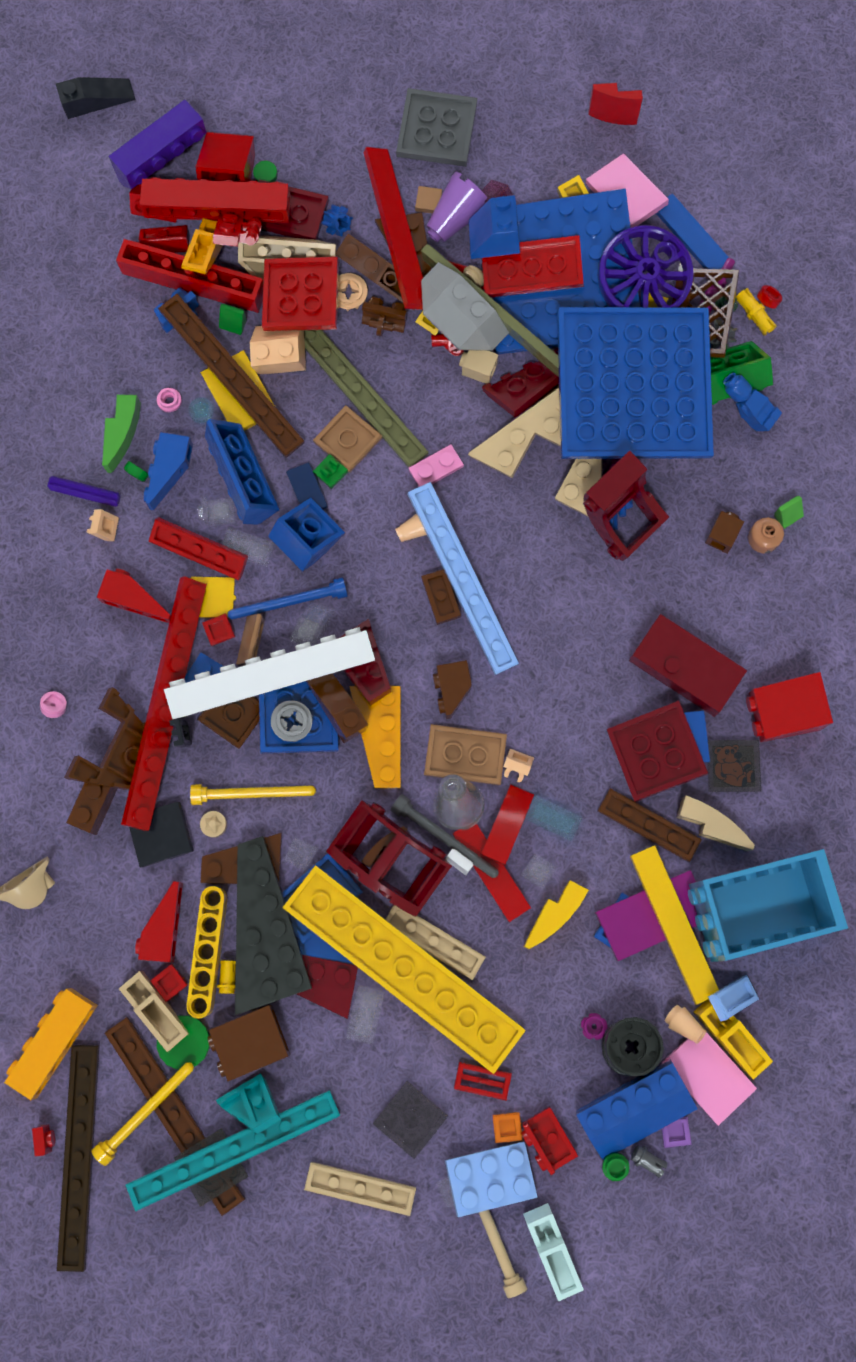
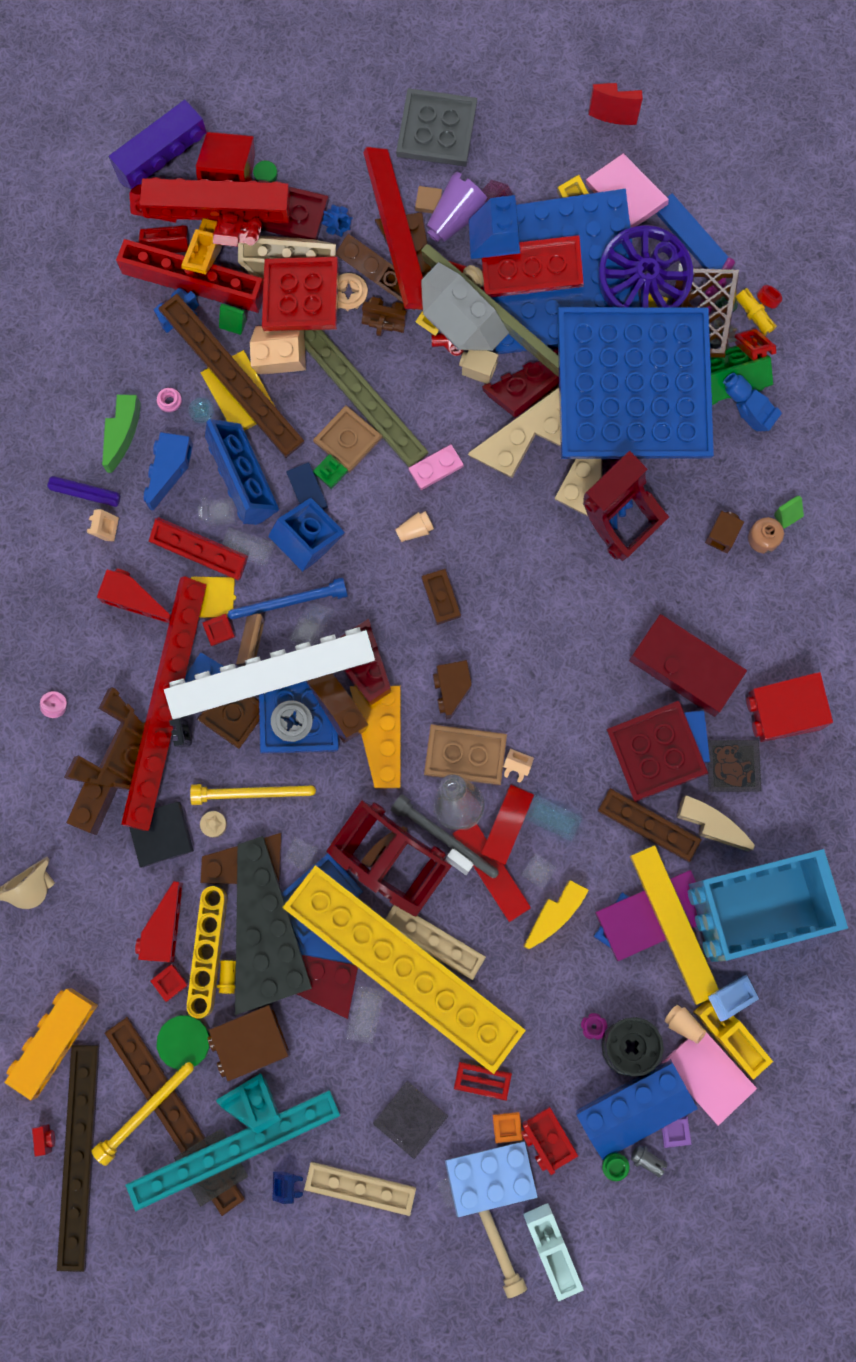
black slope [56,77,136,119] -> none
tan slope [119,971,189,1052] -> none
green tile [124,461,148,482] -> none
light blue tile [407,482,519,675] -> none
none -> clear blue tile [272,1172,303,1204]
none -> red tile [734,329,776,360]

